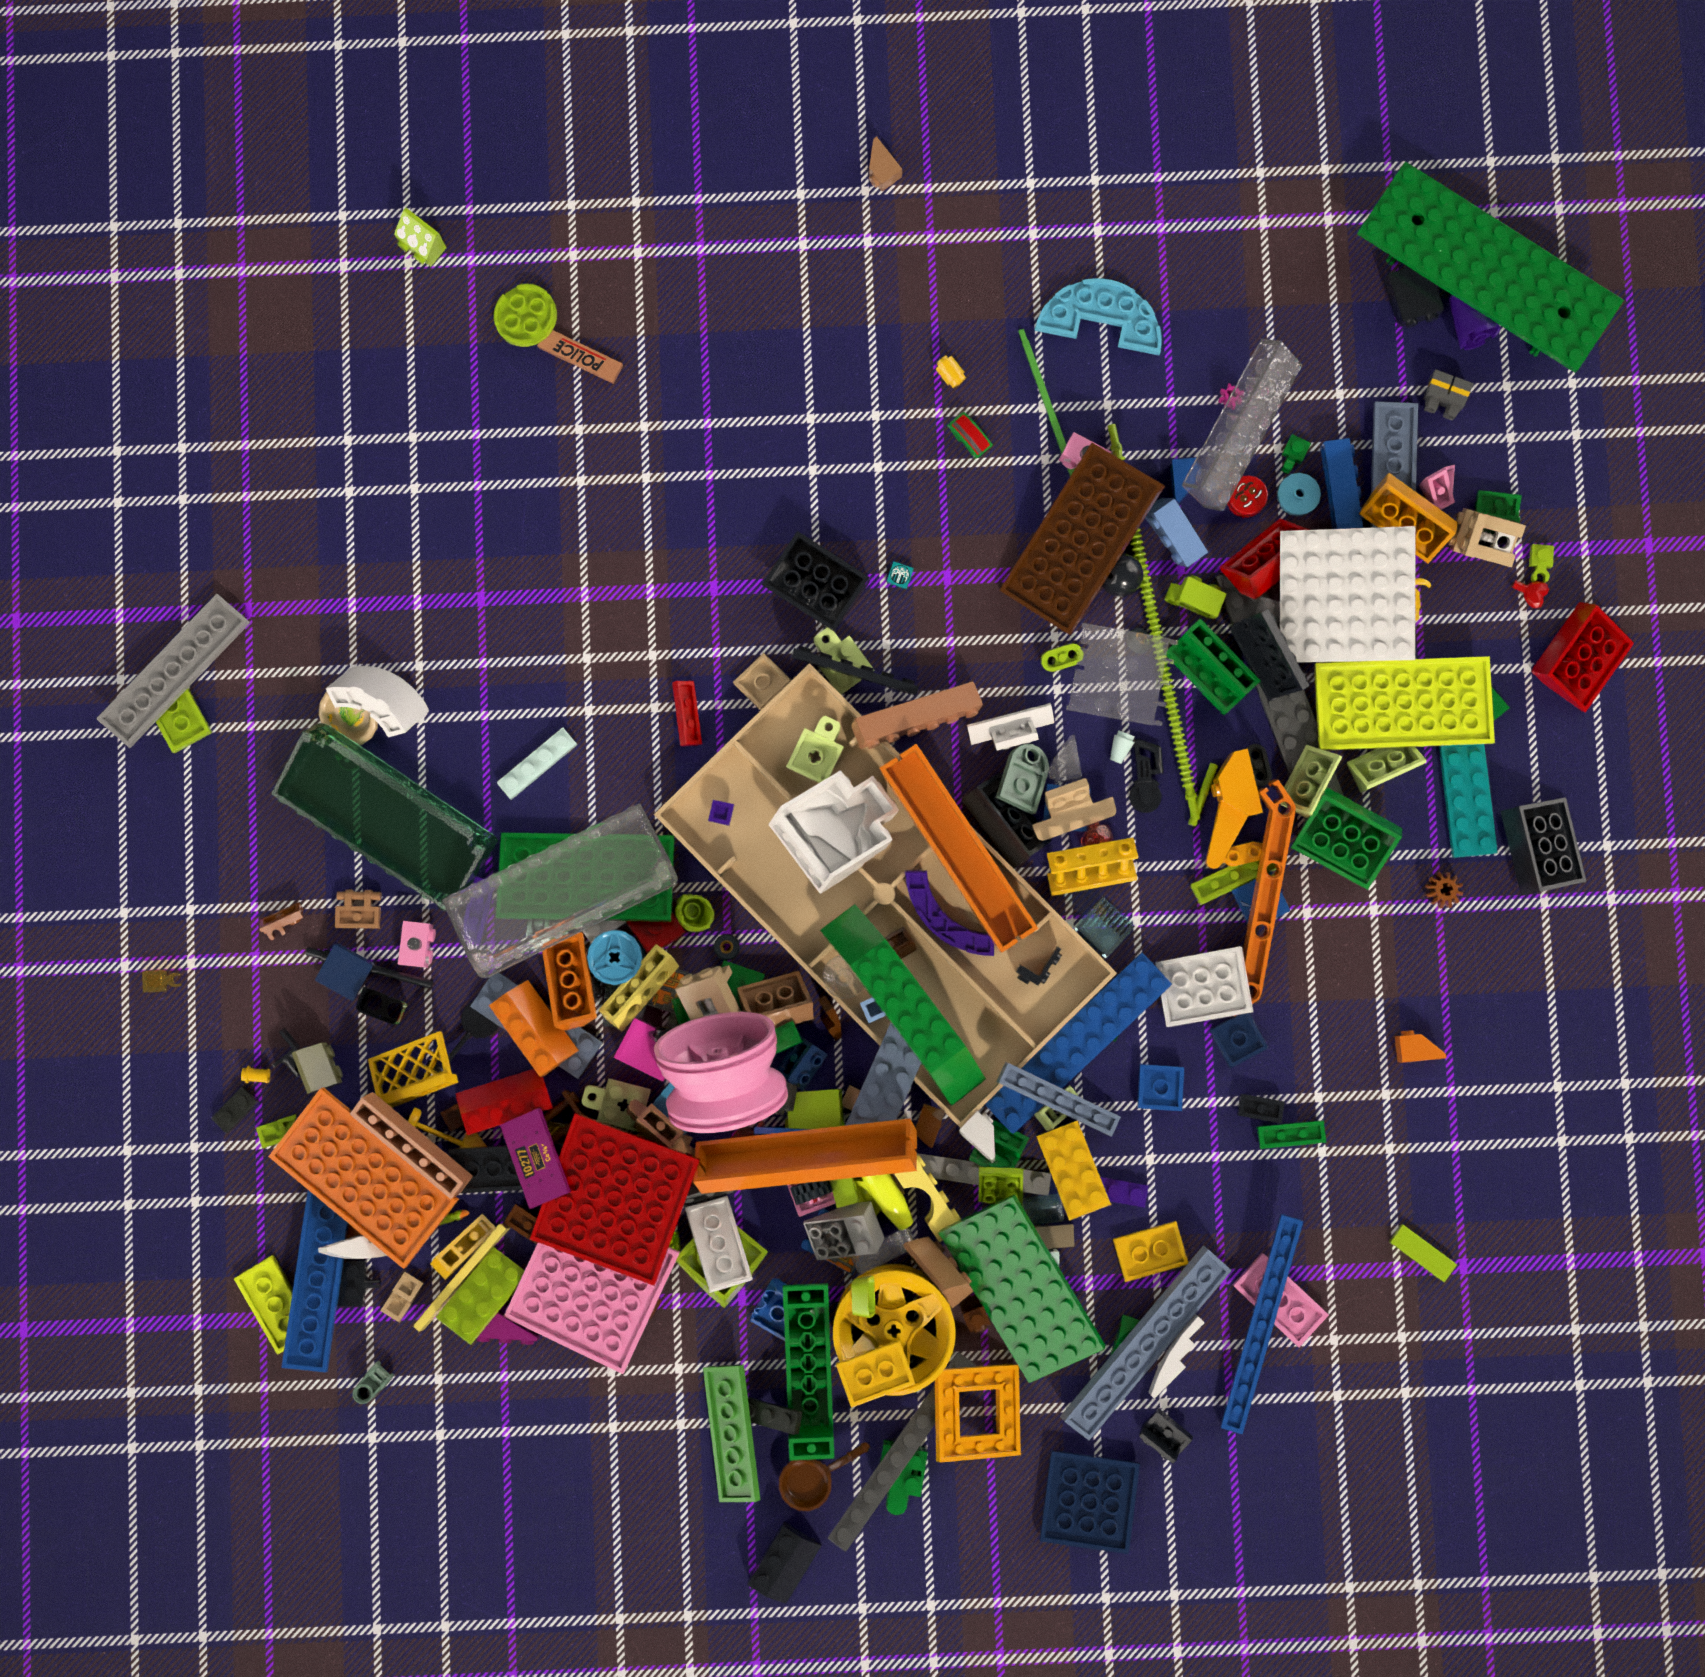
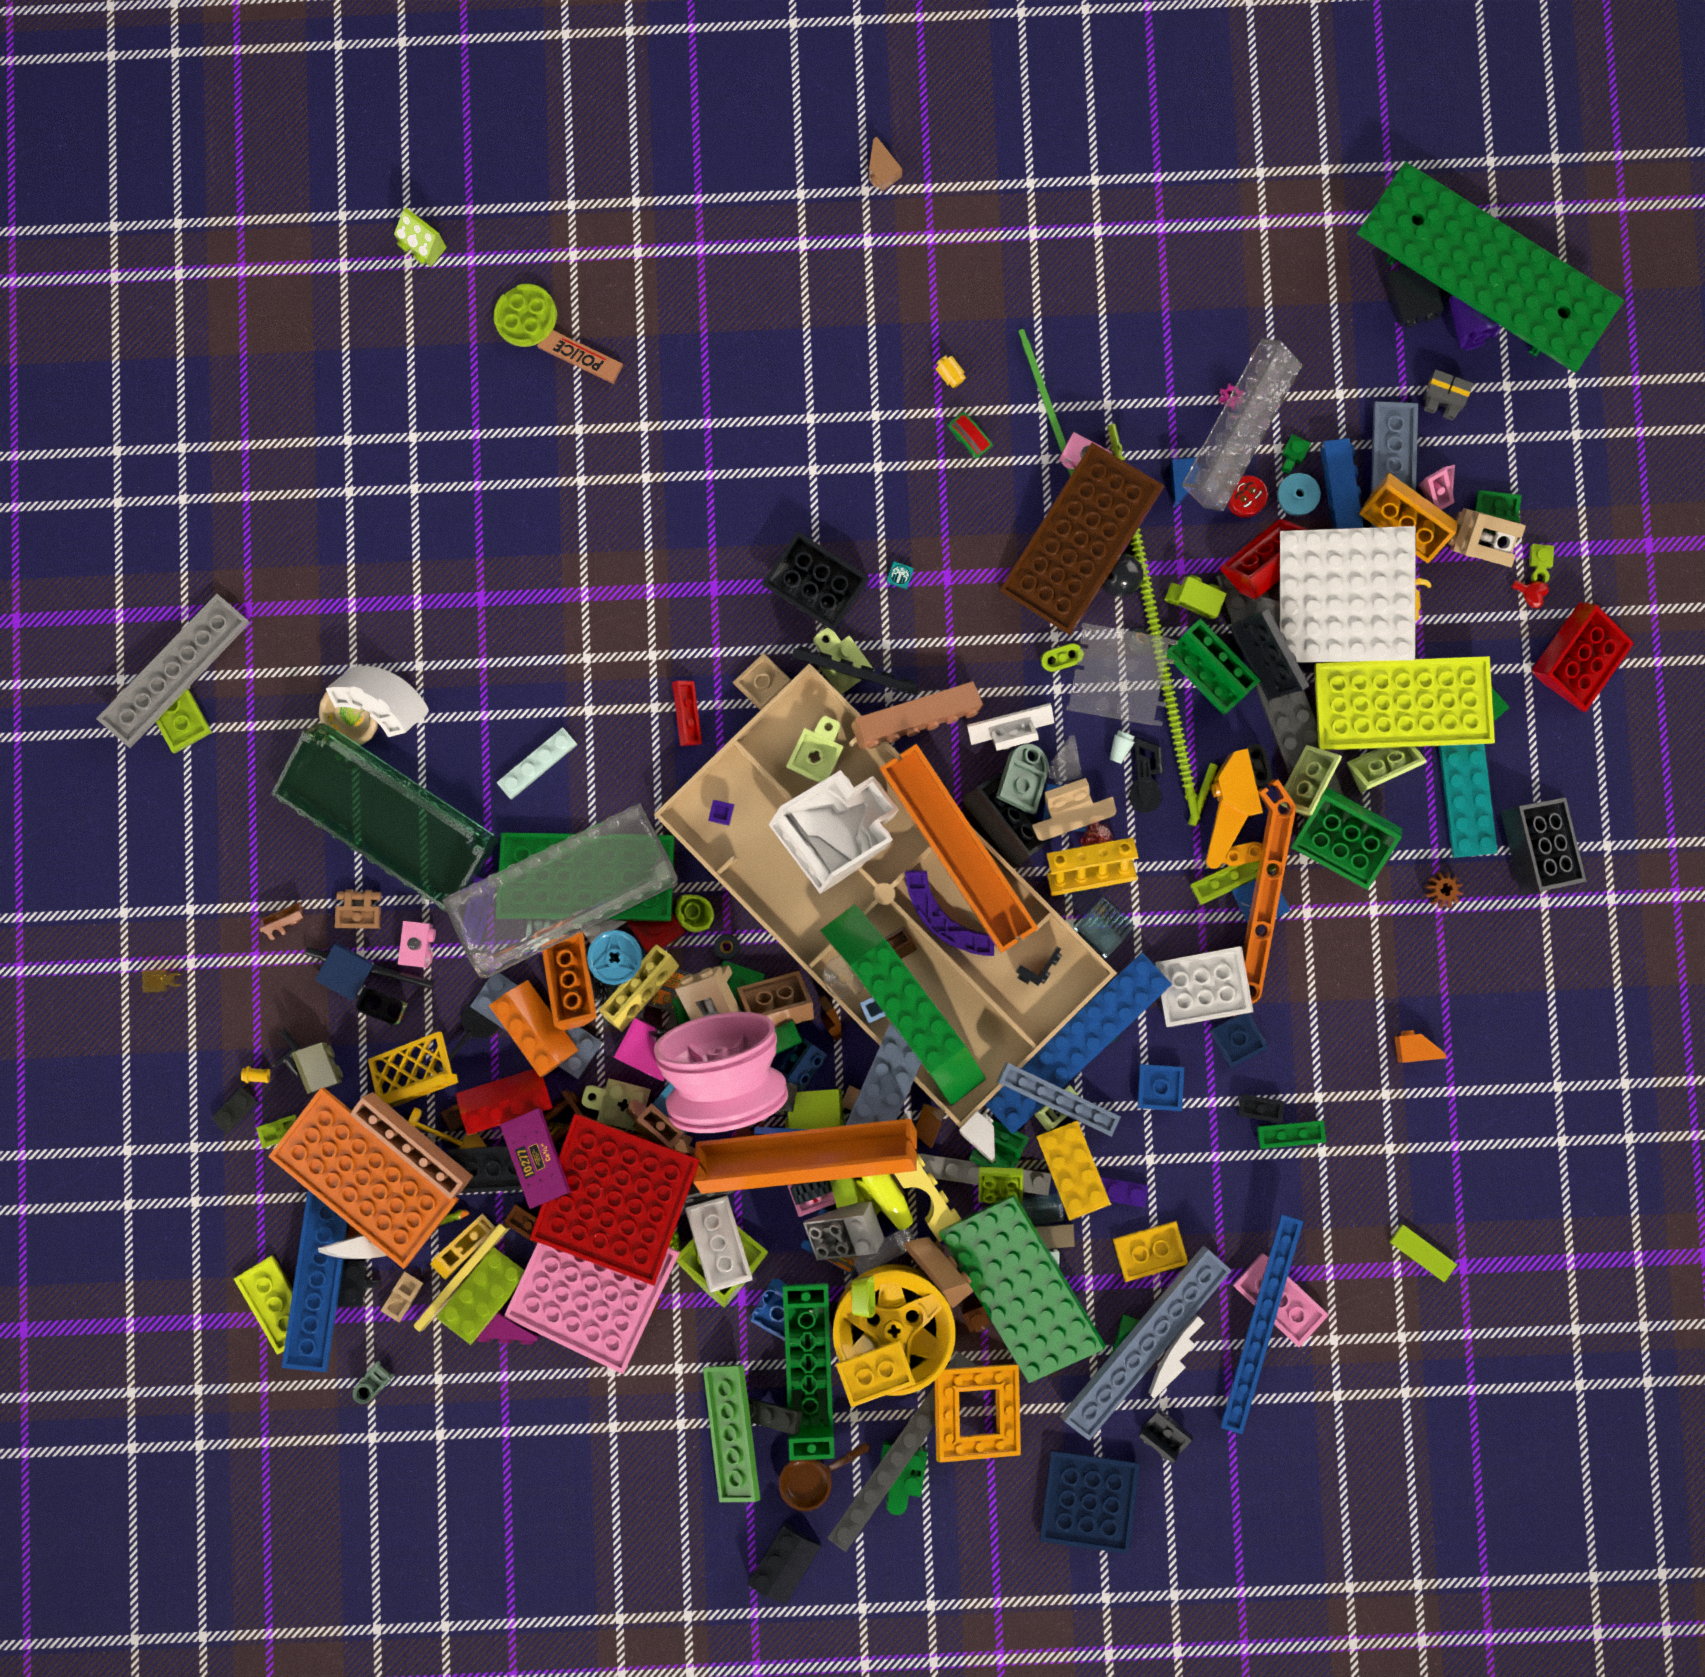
medium azure plate [1035,278,1161,355] -> none
medium blue wedge [1145,498,1208,567] -> none

